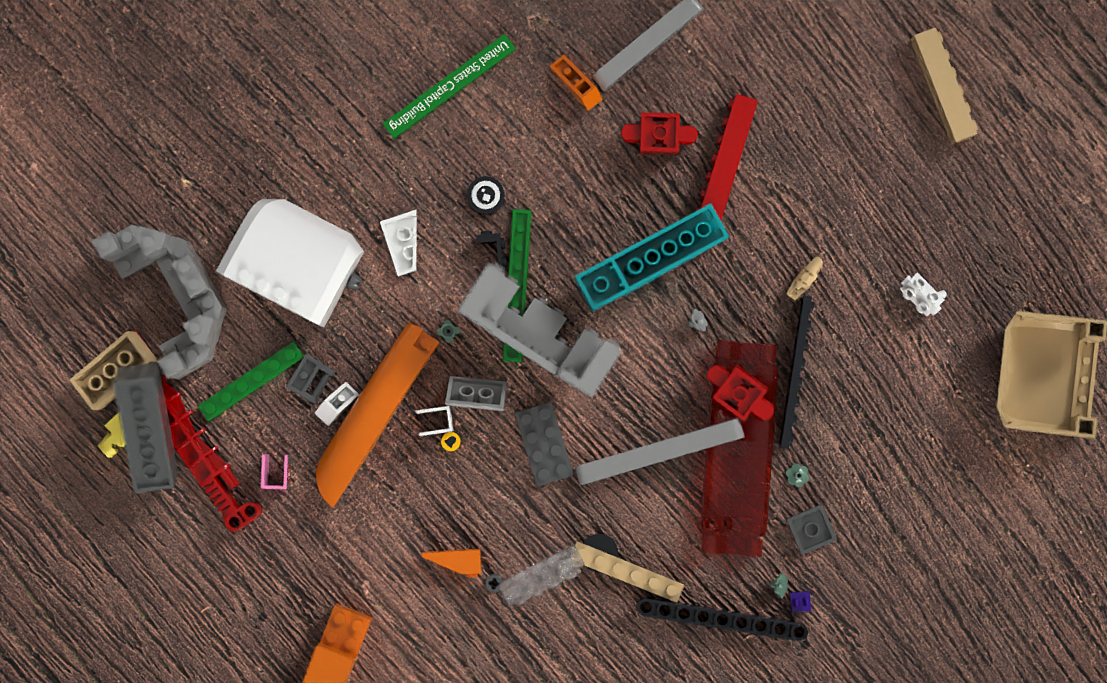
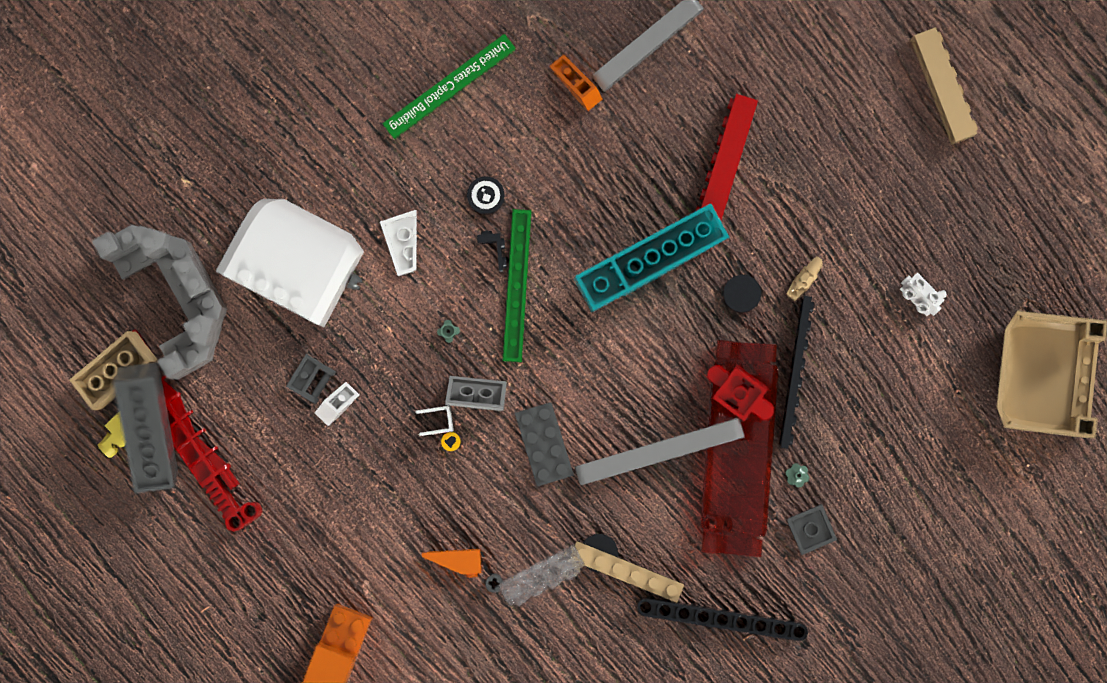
green plate [198,341,304,422] -> none
bright pink piece [261,454,292,489] -> none
orange slope [316,323,439,508] -> none
light grey brick [457,263,622,397] -> none
red brick [621,112,698,155] -> none
light grey plant [688,309,708,332] -> none
sand green plant [770,573,788,598] -> none
dark purple tile [789,591,811,612] -> none
none -> black tile [723,274,761,313]

